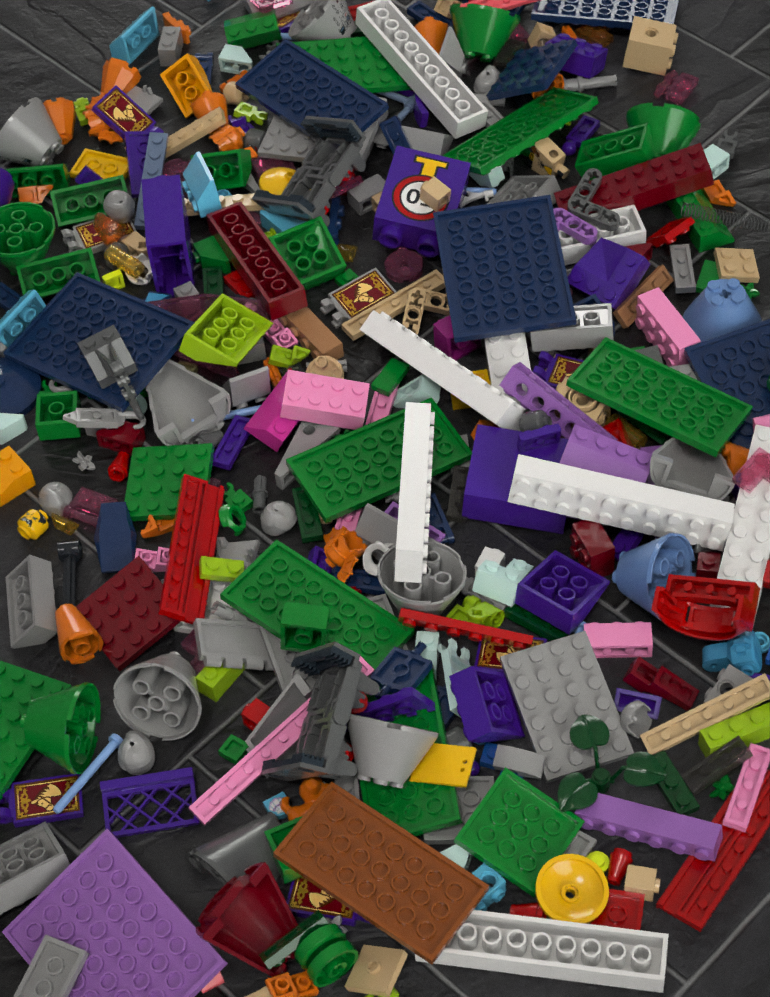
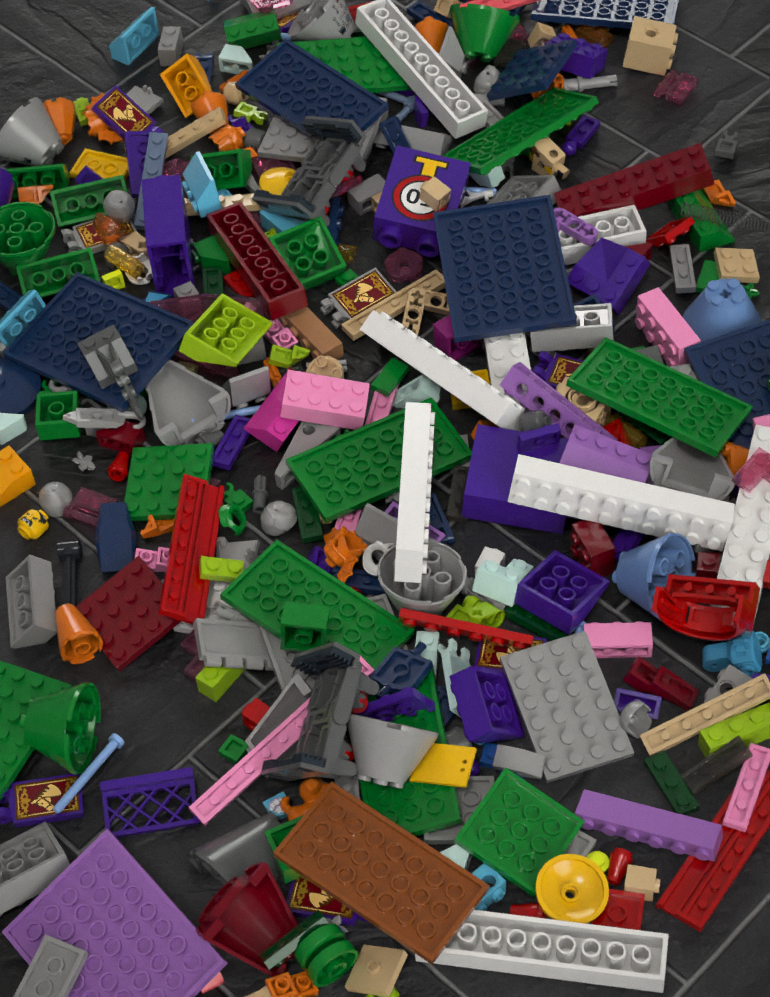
clear yellow slope [51,513,79,535] -> none
orange cone [101,57,141,95] -> none
light grey cone [113,652,202,741] -> none
light grey hair [118,730,155,775] -> none
orange slope [162,12,191,44] -> none
dark green plant [558,715,667,812] -> none
dark grey beam [567,168,620,231] -> none
green slope [575,123,655,180] -> none
medium nougat plate [613,265,674,329] -> none
green cone [626,103,701,159] -> none
light aqua slope [703,144,730,180] -> none
green plant [709,775,735,801] -> none

